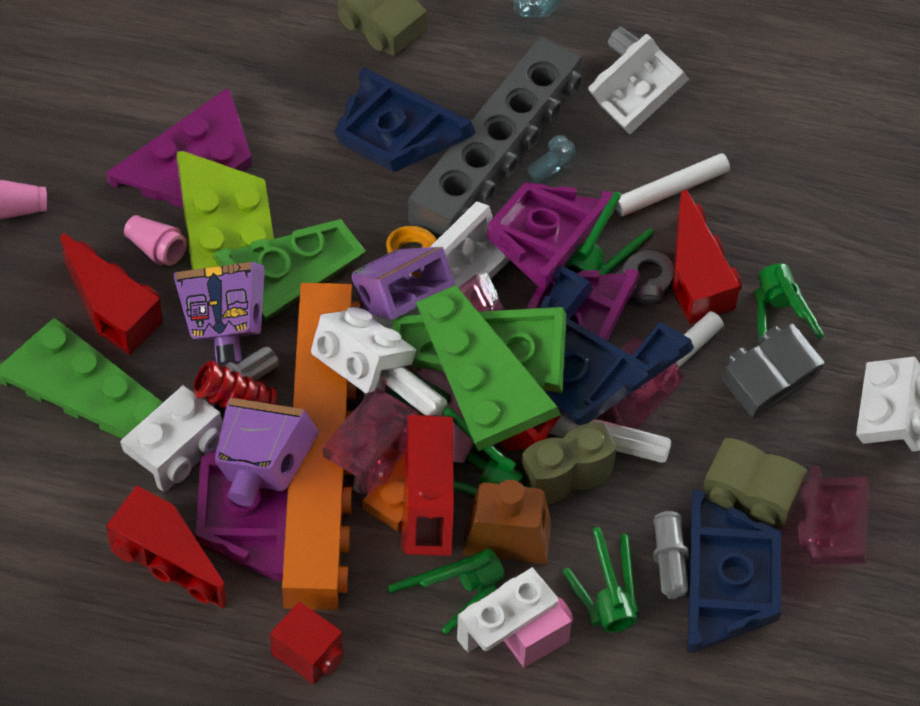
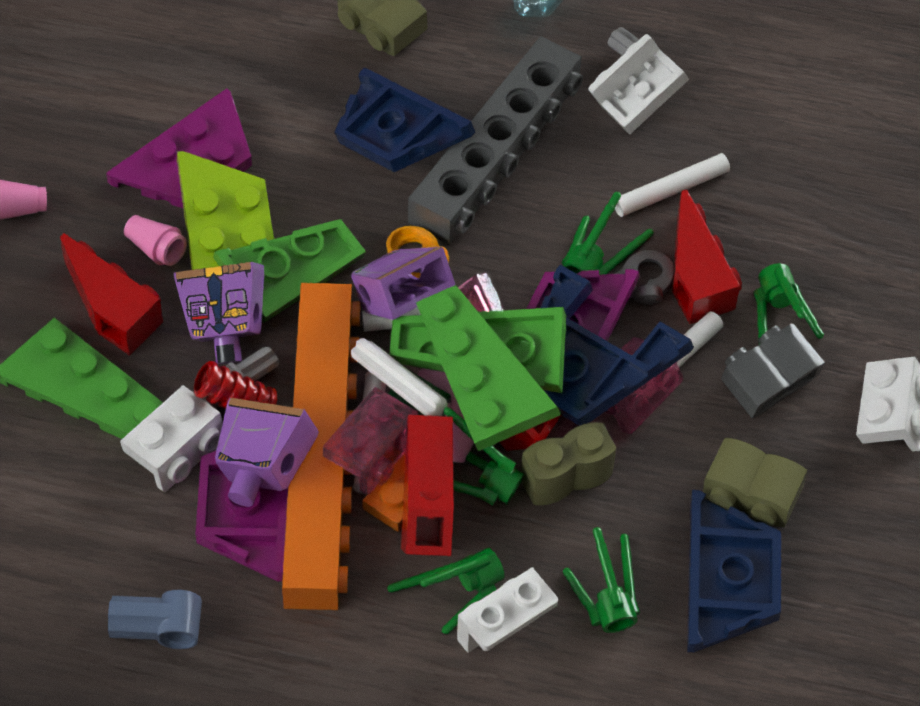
red slope [106,485,227,609] -> none
red brick [269,601,344,685] -> none
white bracket [311,307,416,393] -> none
white bracket [431,201,510,301] -> none
dark orange torso [462,480,552,564] -> none
magenta wing [486,182,613,289] -> none
bright pink brick [504,598,573,668] -> none
clear light blue arm [526,135,576,184] -> none
white axle [549,416,671,463] -> none
light grey axle [653,511,689,599] -> none
clear pink bracket [799,466,870,564] -> none
none -> sand blue piece [108,590,202,649]

